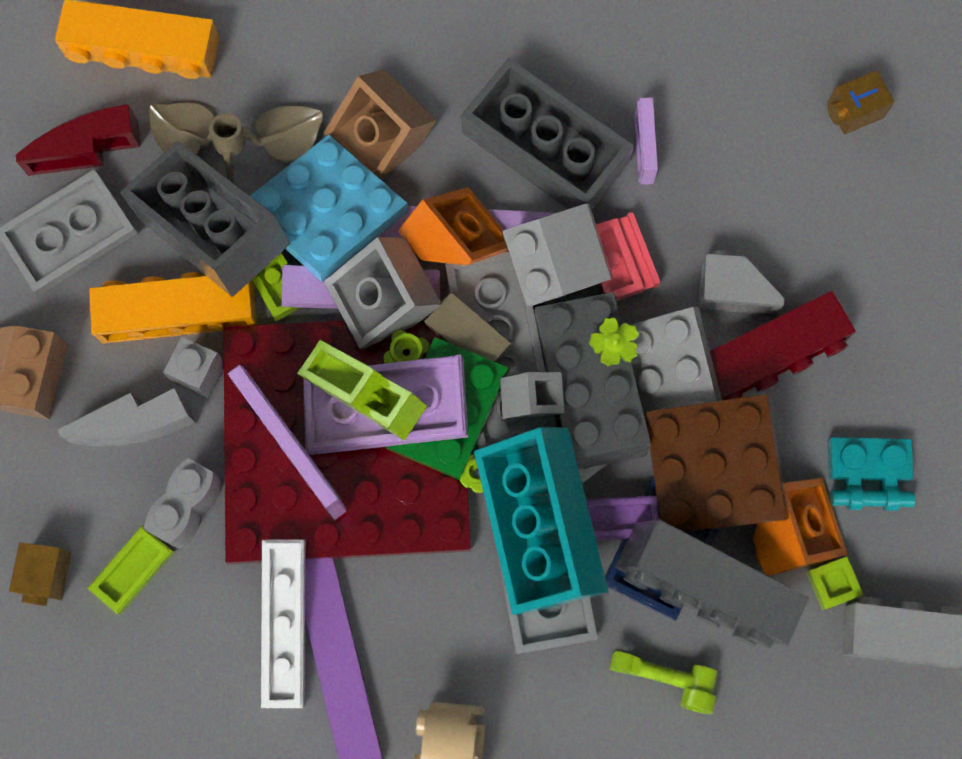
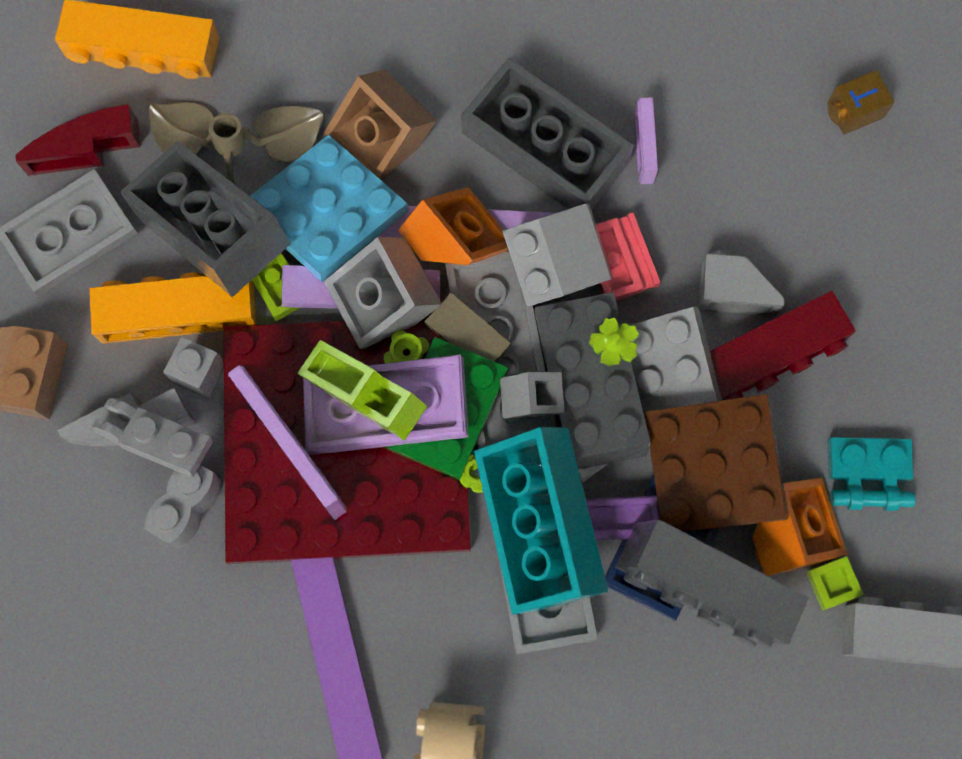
pearl gold brick [9,542,71,606] -> none
lime tile [87,525,175,615] -> none
white tile [261,539,305,708] -> none
lime brick [609,651,718,714] -> none
none -> light grey hinge [91,397,213,477]

